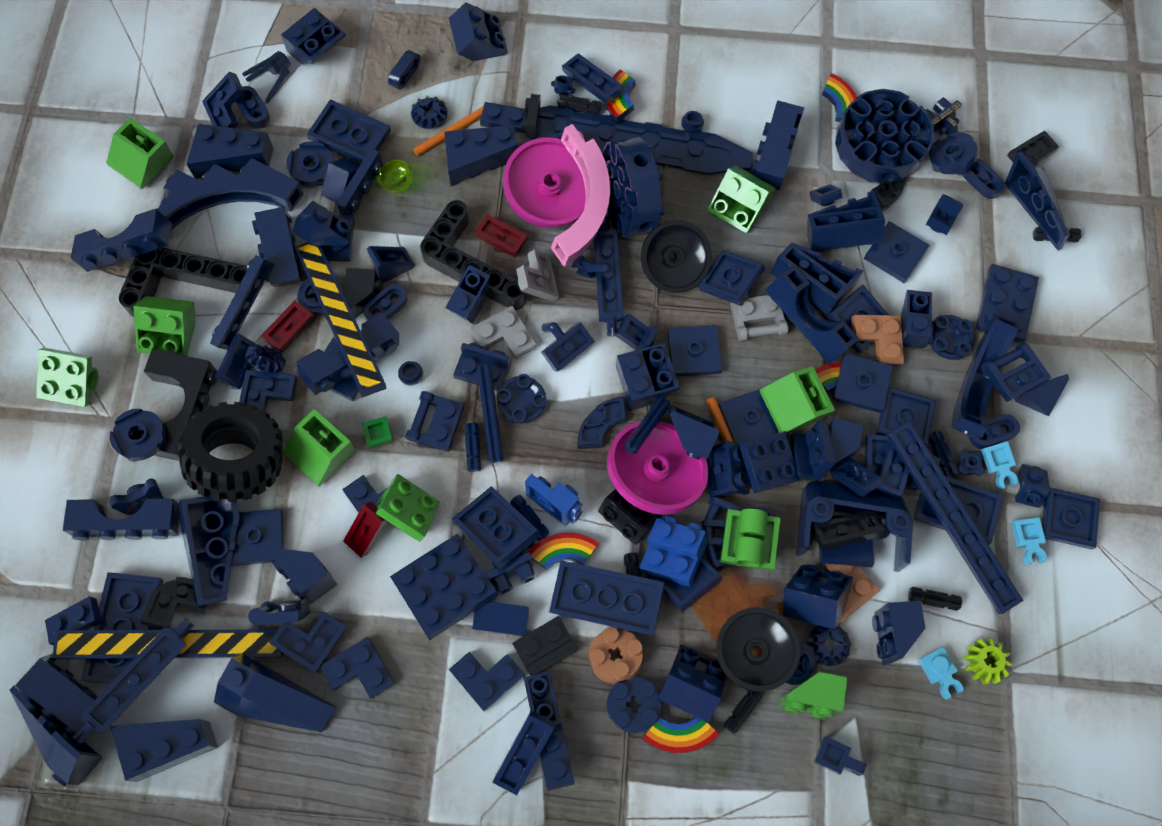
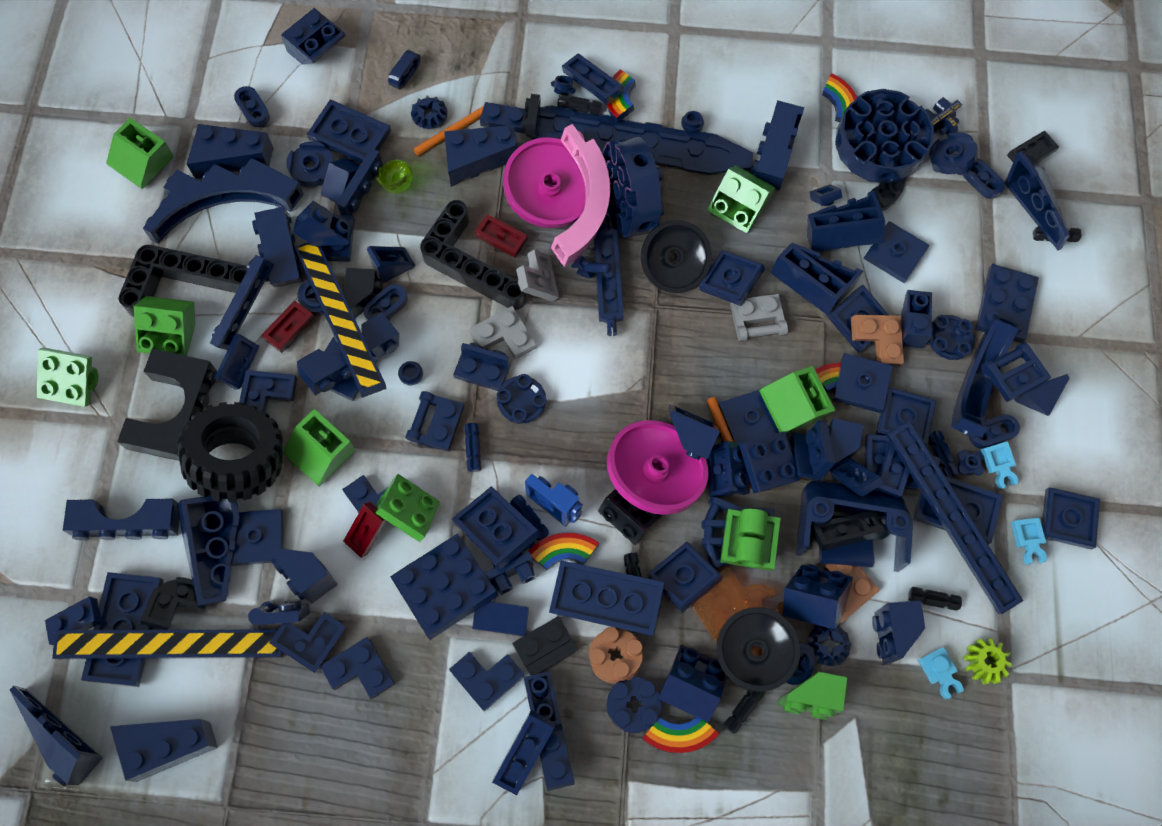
dark blue wedge [15,654,98,736] -> none
dark blue arch [71,208,172,272] -> none
dark blue plate [72,618,194,744] -> none
dark blue piece [109,478,163,515] -> none
dark blue plate [110,408,166,462] -> none
dark blue plate [202,72,244,128] -> none
dark blue wedge [214,653,336,732] -> none
dark blue plant [242,51,291,102] -> none
dark blue gear [245,344,286,373] -> none
green plate [362,416,393,449] -> none
dark blue slope [445,265,491,324] -> none
dark blue slope [449,2,508,61] -> none
dark blue axle [477,364,503,463] -> none
dark blue plate [541,322,595,372] -> none
dark blue tile [578,397,626,449] -> none
dark blue bracket [615,314,658,350] -> none
dark blue slope [616,343,680,411] -> none
dark blue axle [624,397,670,454] -> none
blue plate [639,517,708,587] -> none
dark blue plate [668,325,722,377] -> none
dark blue arch [765,265,859,364] -> none
dark blue plate [813,736,867,776] -> none
dark blue bracket [925,194,963,235] -> none
dark blue bracket [1015,464,1050,508] -> none

